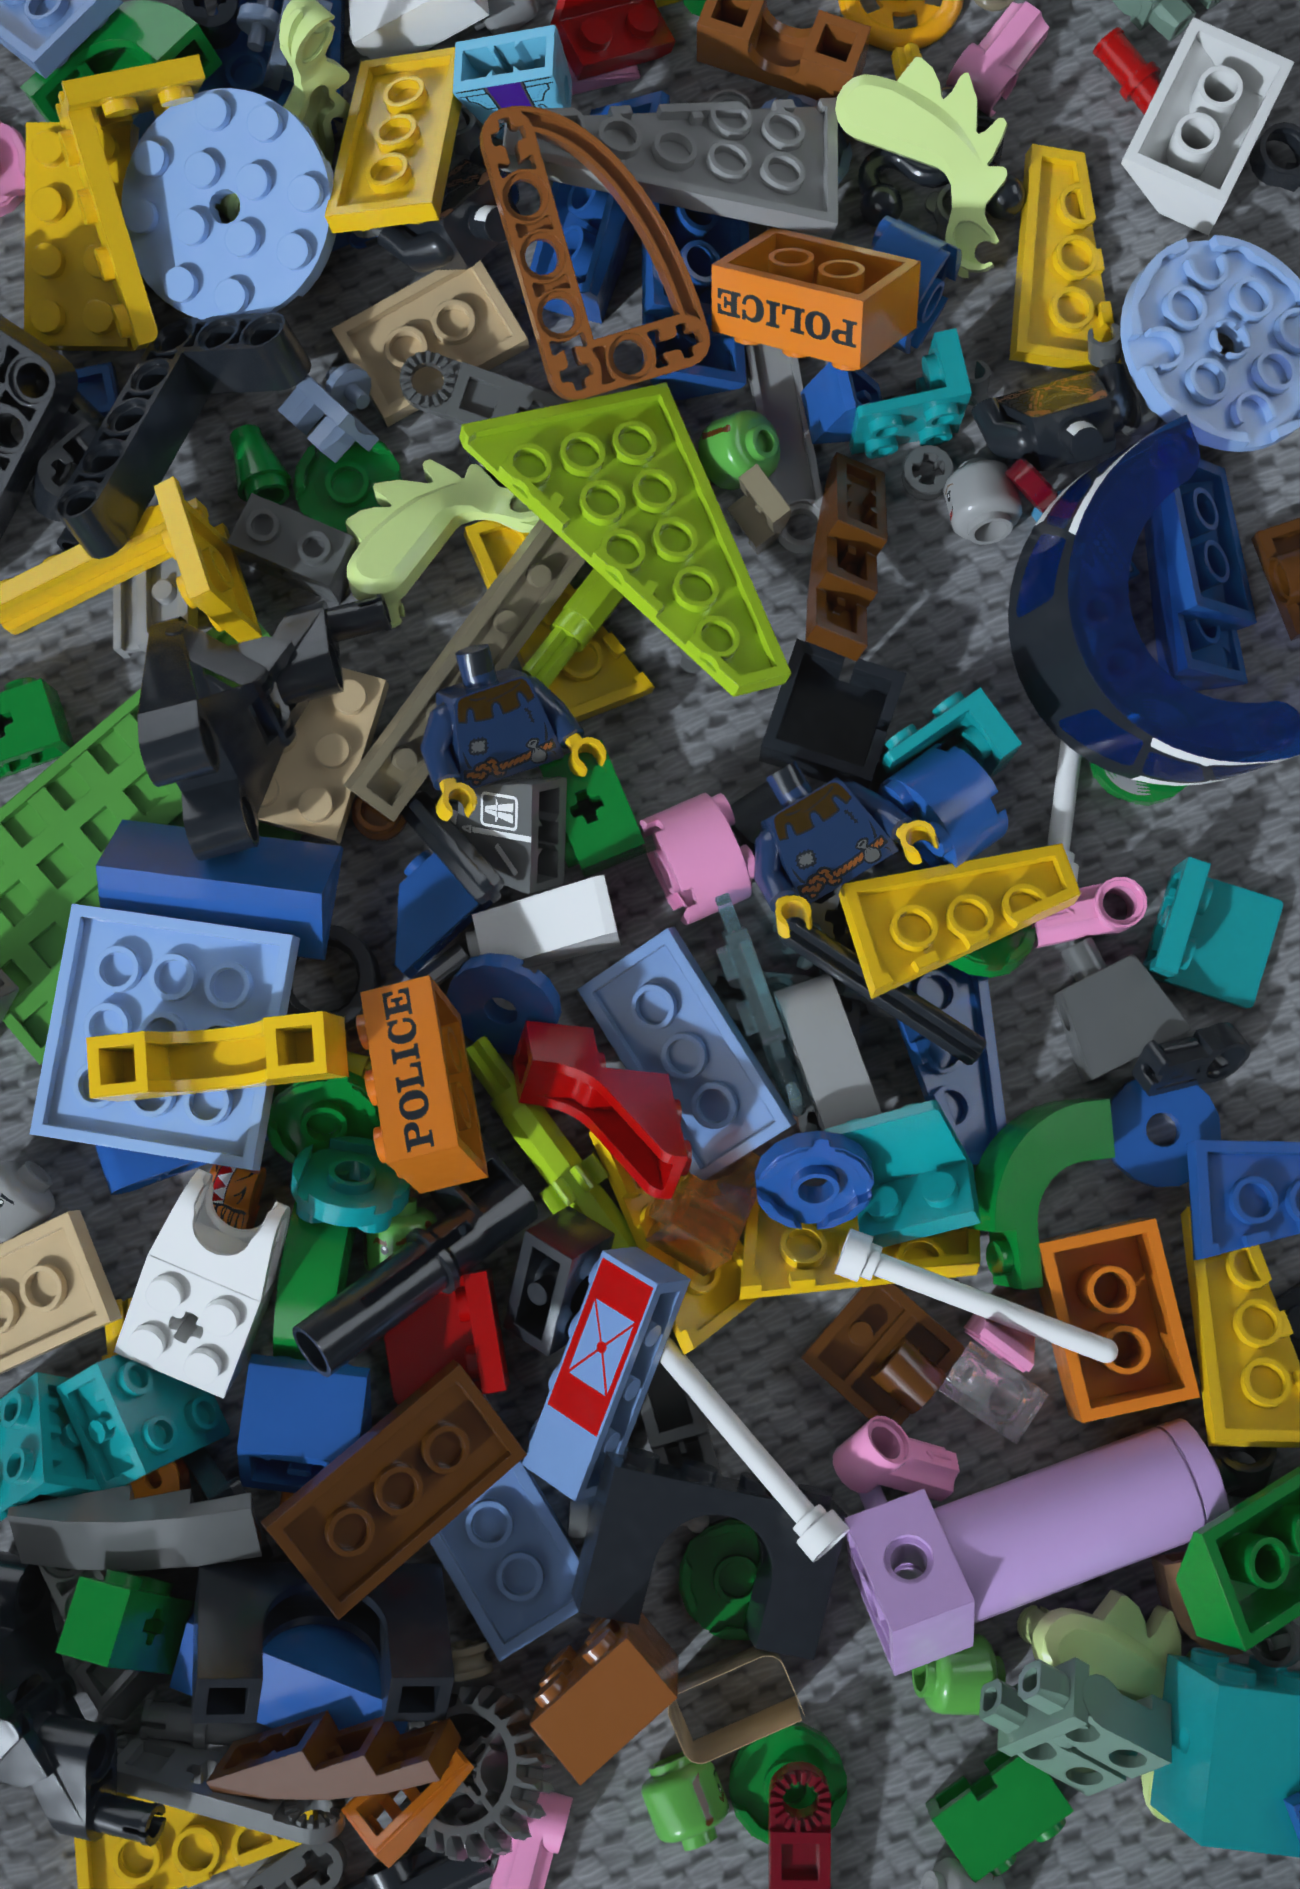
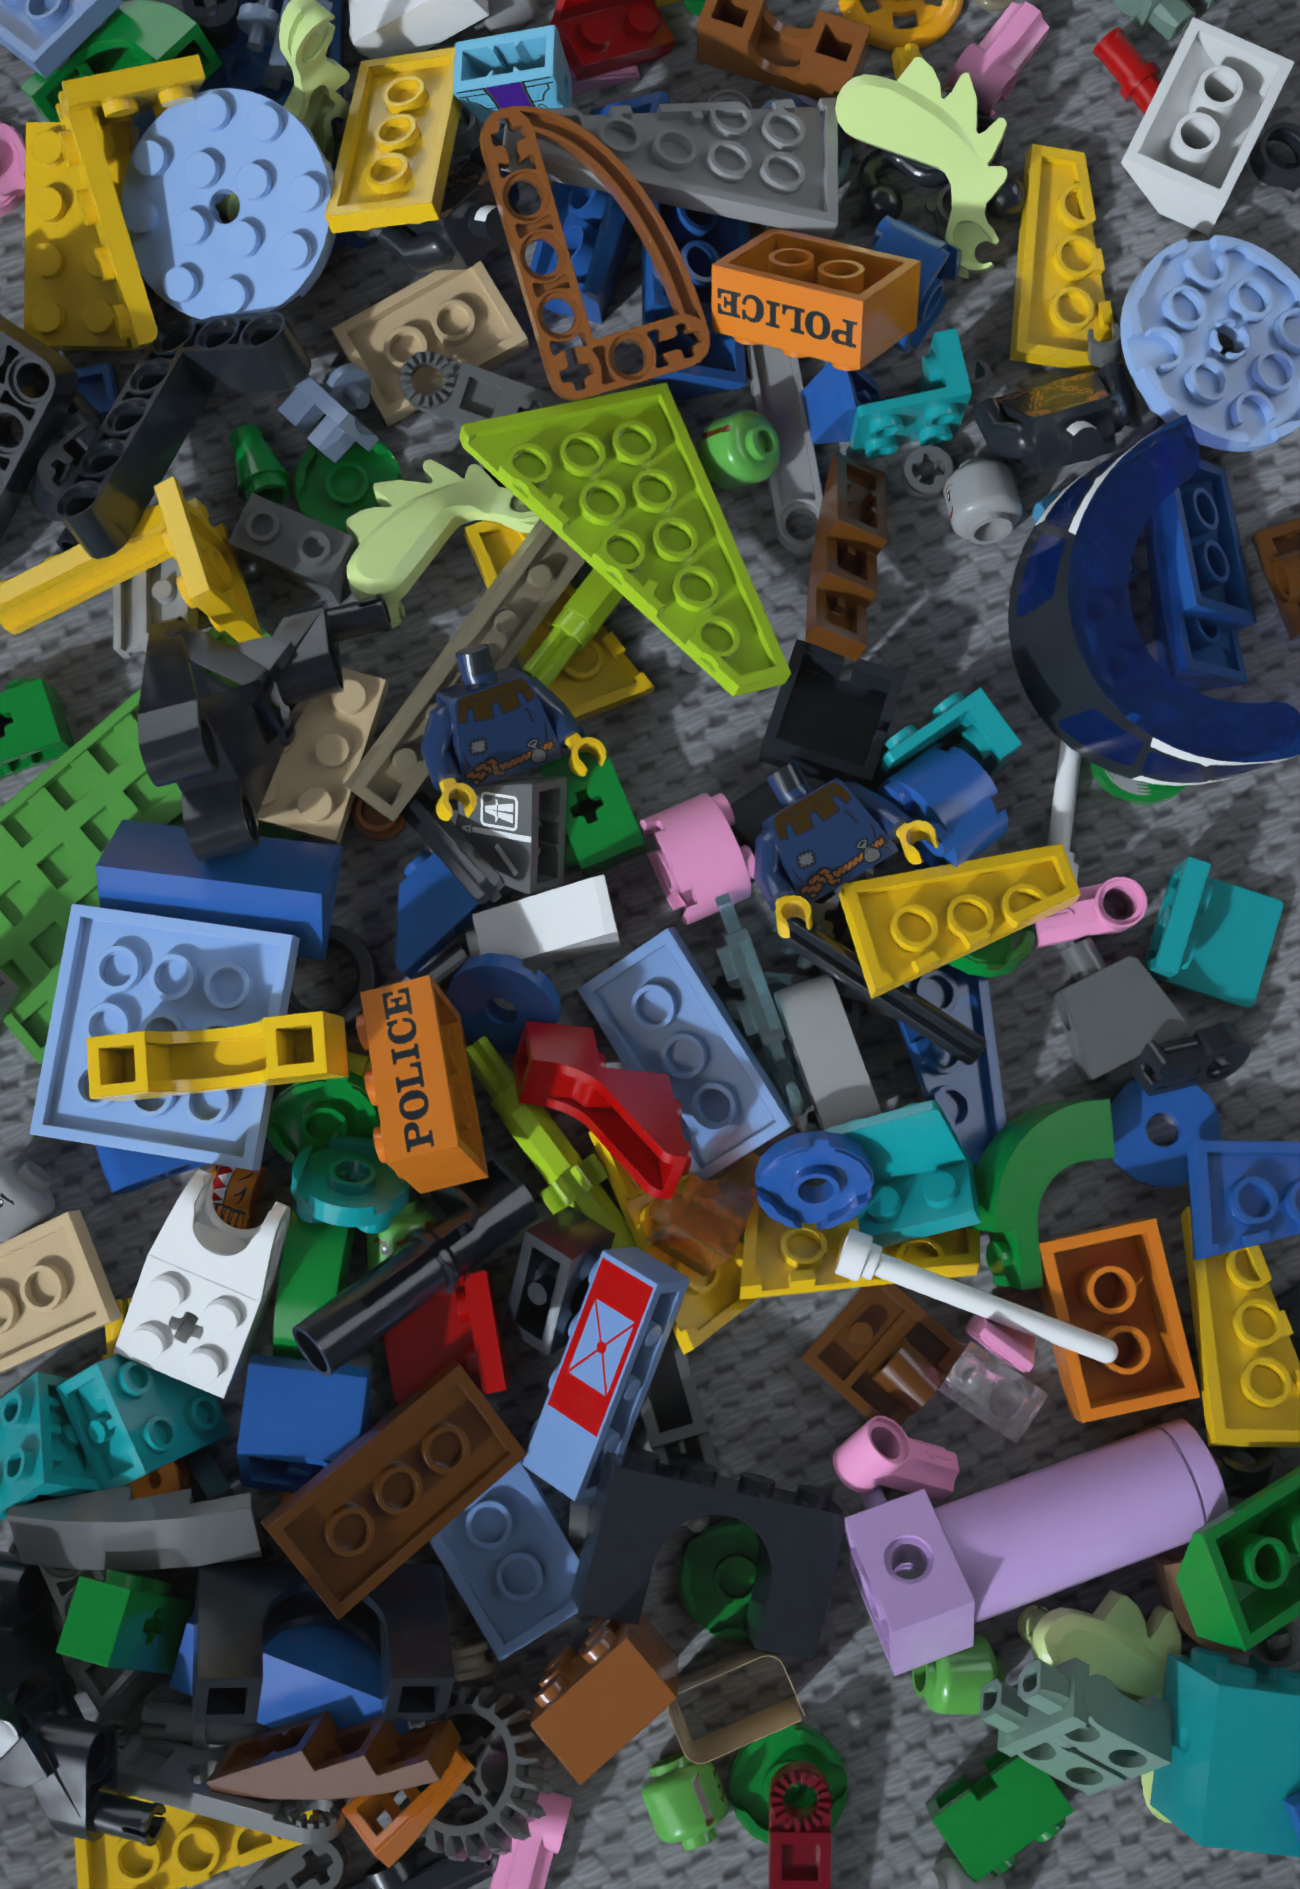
white piece [659,1336,850,1562] -> none
dark tan slope [727,464,791,555] -> none
dark red tile [1005,458,1058,514] -> none

